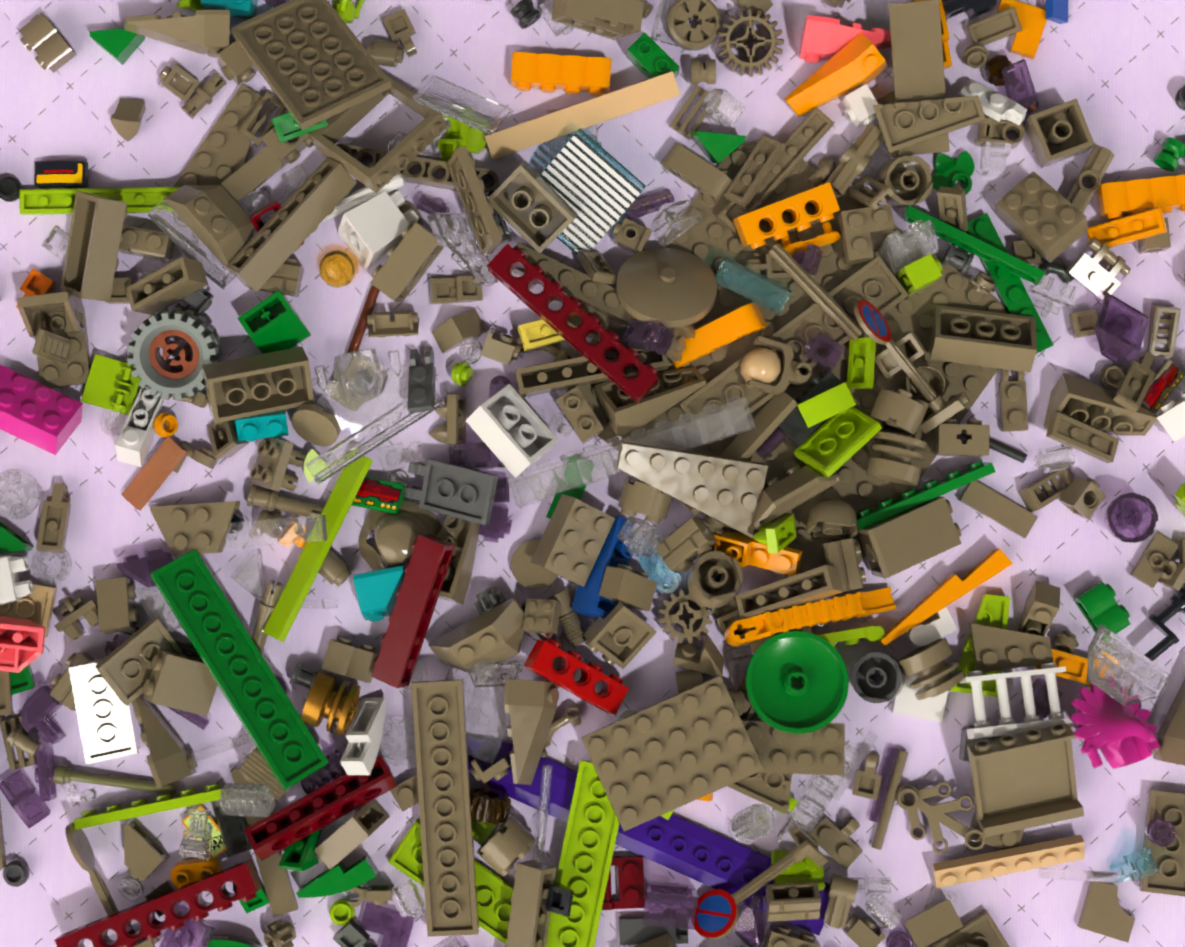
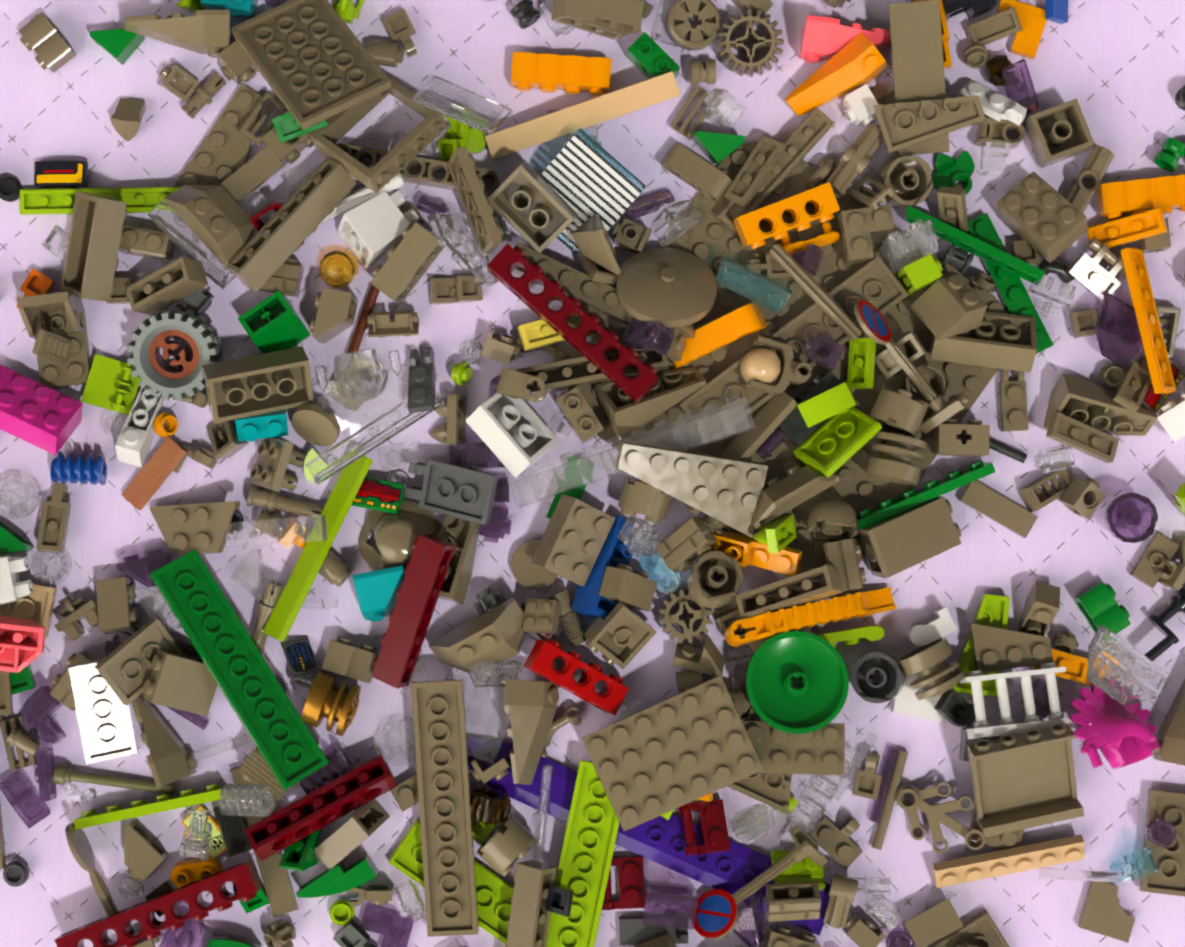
white slope [340,697,386,775] -> none
dark tan slope [432,309,487,354] -> none
light orange slope [877,549,1013,646] -> none
none -> blue piece [50,451,107,485]
none -> sticker [281,636,321,679]
none -> dark tan slope [310,287,358,344]
none -> dark tan piece [496,367,547,402]
none -> dark tan slope [572,213,621,275]
none -> dark red plate [678,799,731,856]
none -> dark tan slope [911,273,987,341]
none -> pearl dark grey bracket [934,689,976,729]
none -> light orange tile [1120,247,1176,394]

